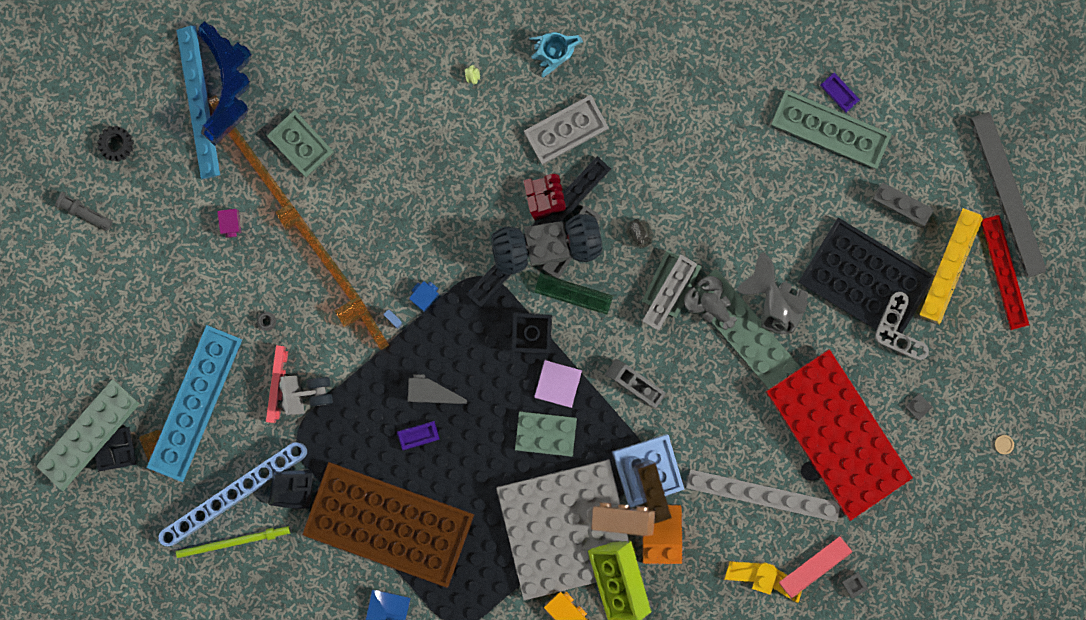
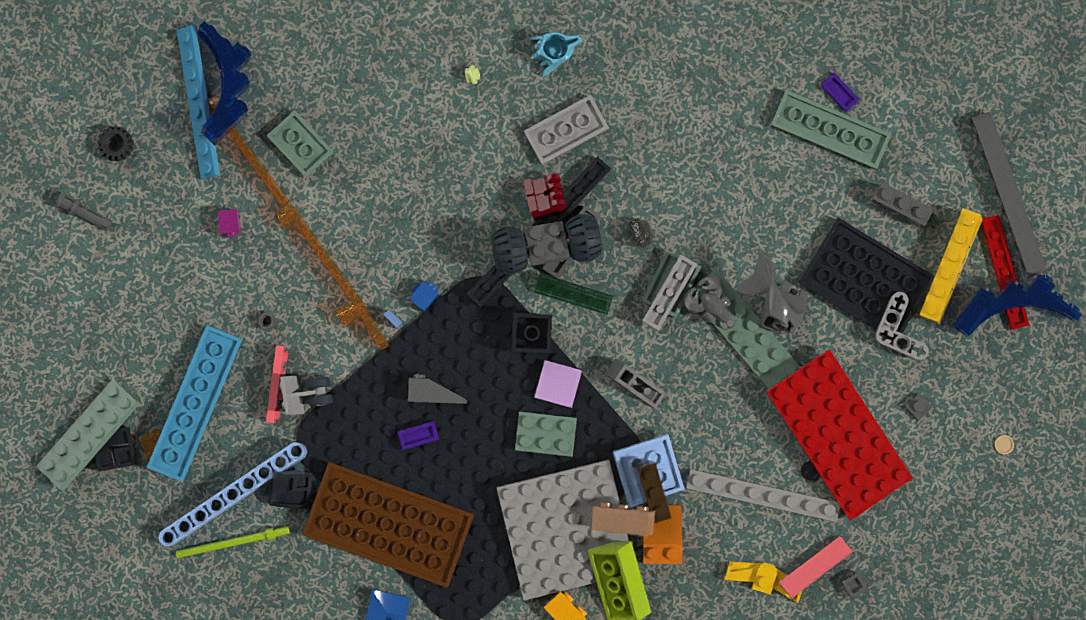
none -> clear blue arch [951,274,1082,337]

